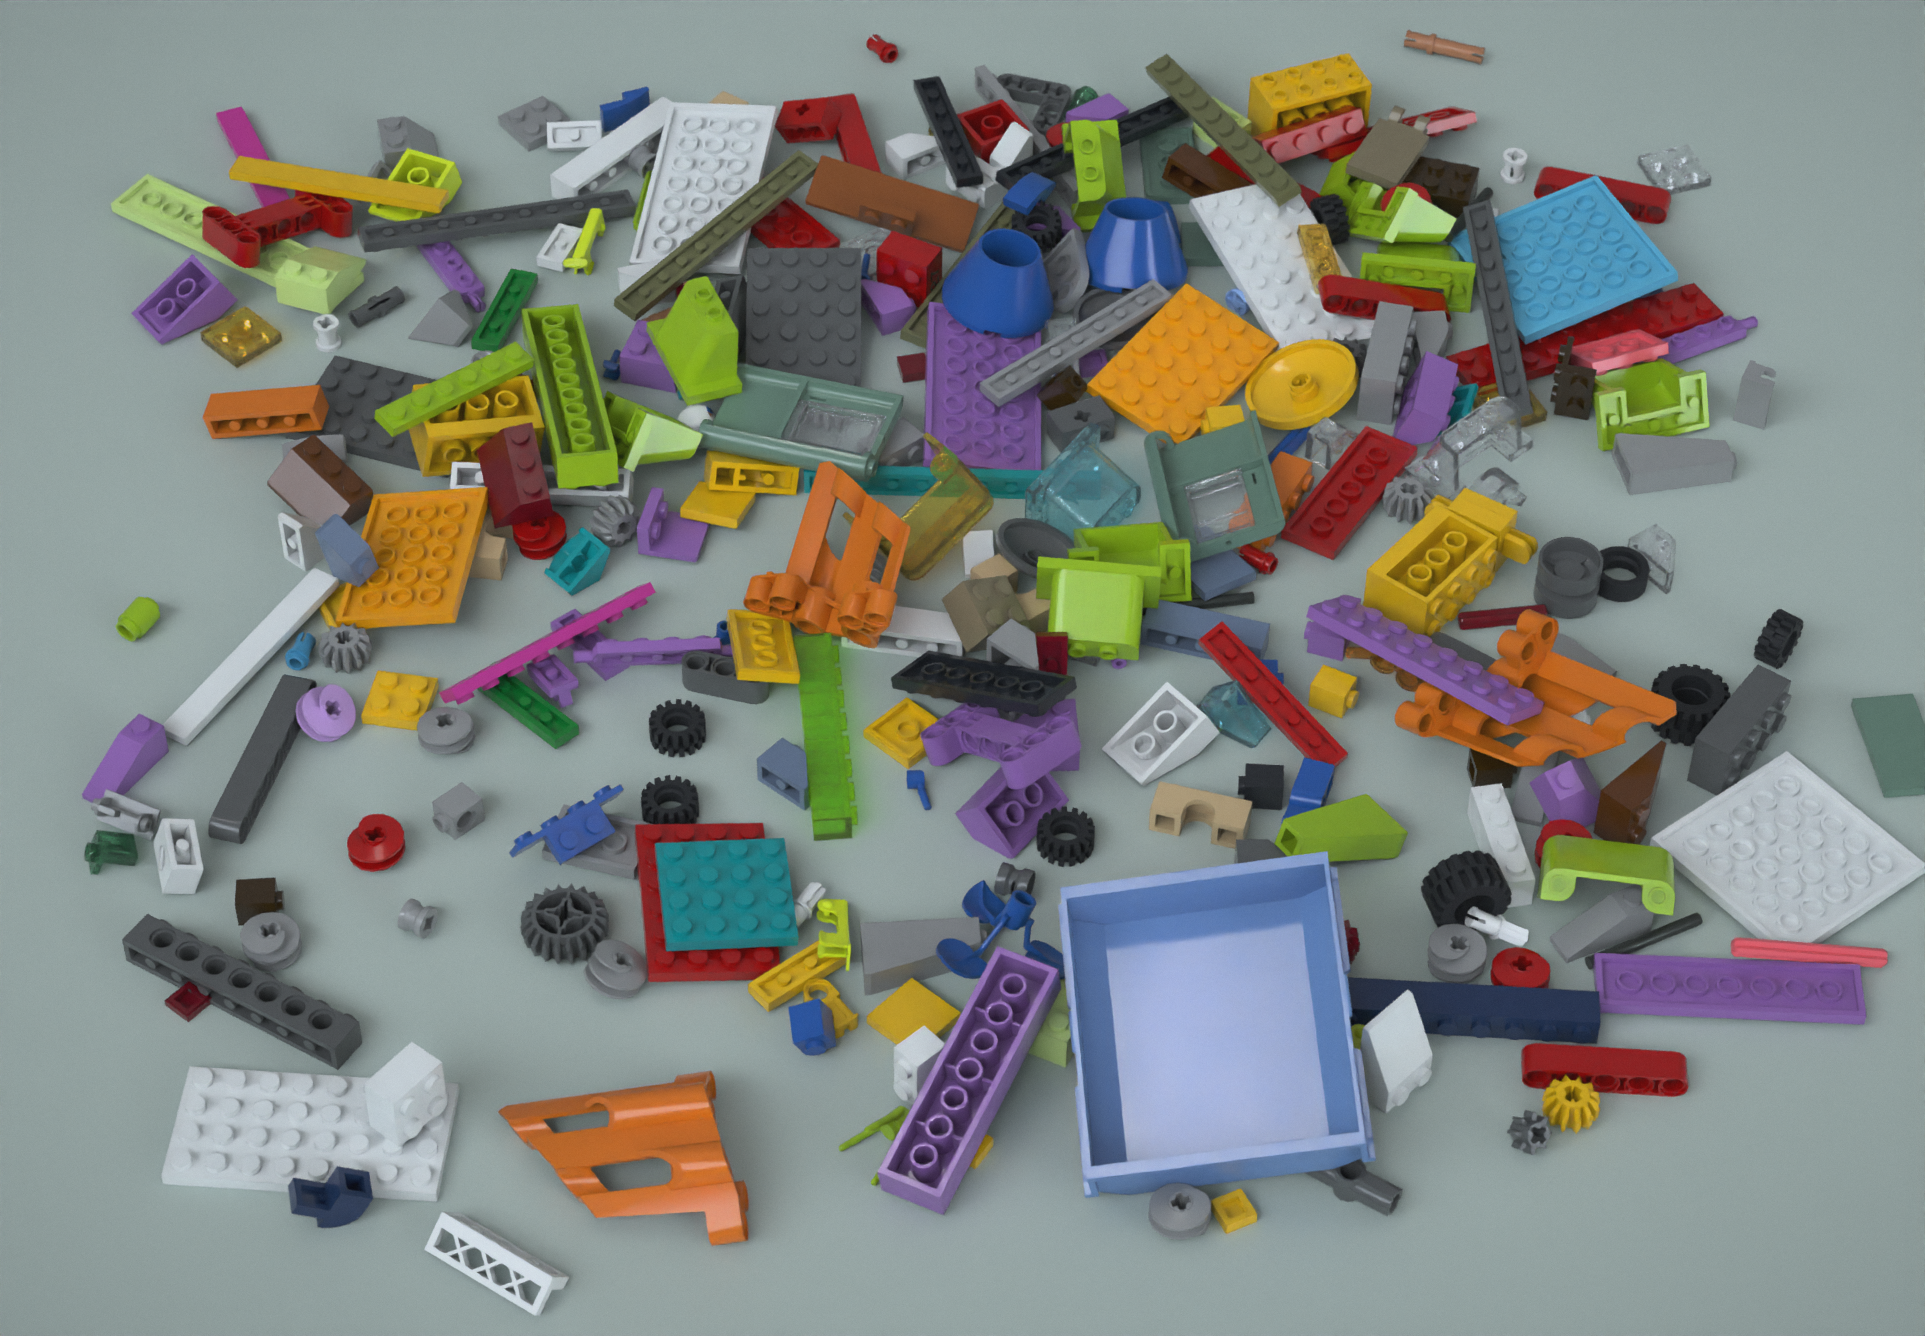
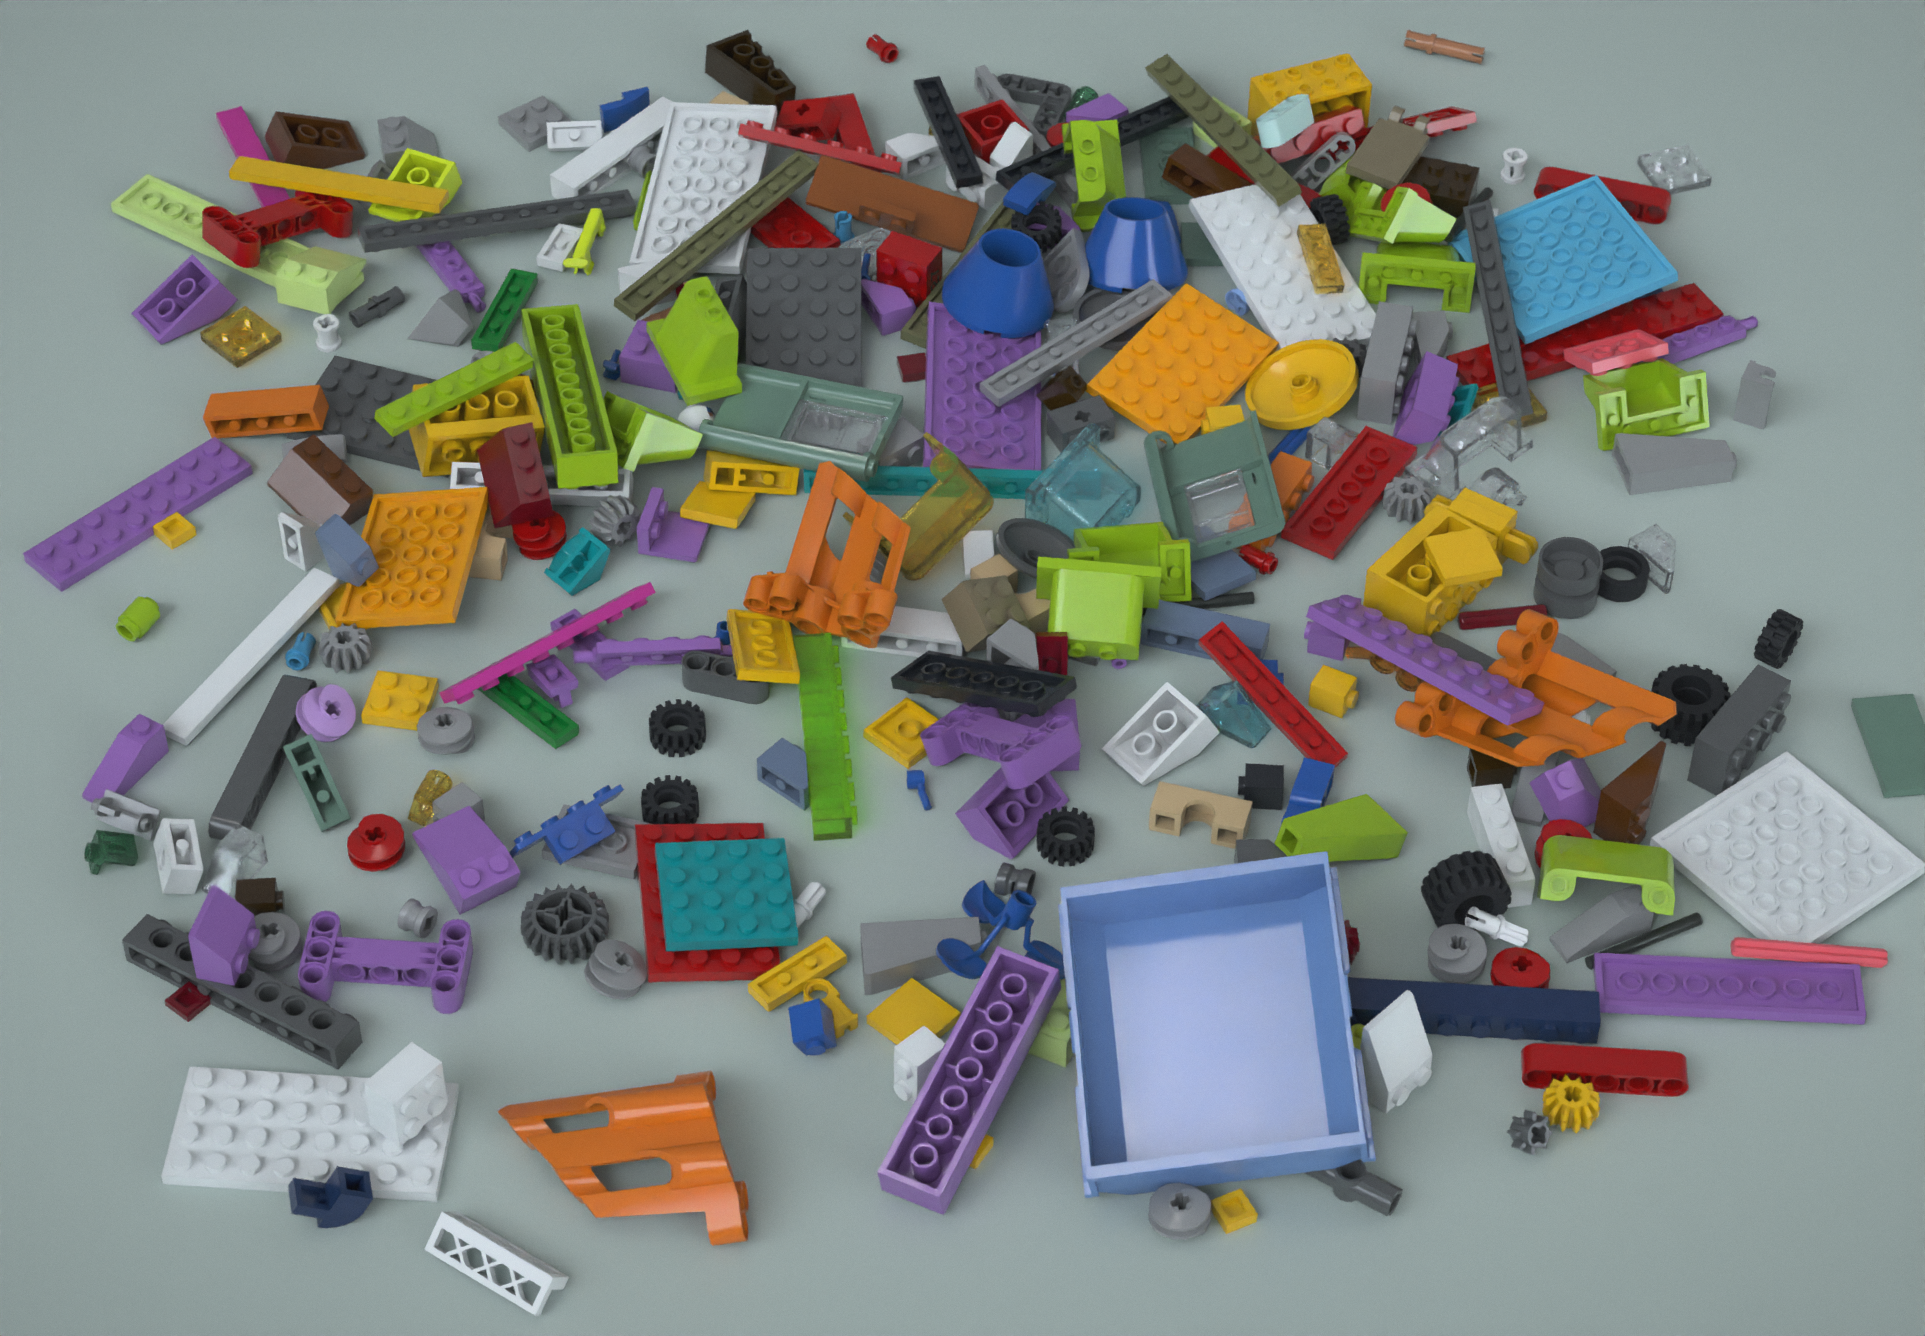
neon yellow piece [816,899,851,972] -> none
lime plant [838,1106,909,1186] -> none
medium lavender tile [1077,349,1108,378] -> none
red beam [1317,275,1451,322] -> none
dark brown bracket [1550,336,1597,420] -> none
none -> medium lavender plate [23,437,253,592]
none -> yellow tile [153,512,196,550]
none -> medium lavender slope [188,886,260,986]
none -> clear slope [202,824,268,898]
none -> reddish brown slope [264,111,365,169]
none -> sand green slope [283,734,351,832]
none -> medium lavender beam [298,911,473,1014]
none -> clear yellow hinge [408,770,453,826]
none -> medium lavender slope [412,806,521,915]
none -> dark brown wedge [705,30,796,121]
none -> red plate [738,120,902,176]
none -> dark azure pin [833,211,854,248]
none -> light aqua beam [1256,94,1314,148]
none -> light grey beam [1290,132,1356,190]
none -> yellow tile [1423,527,1503,587]

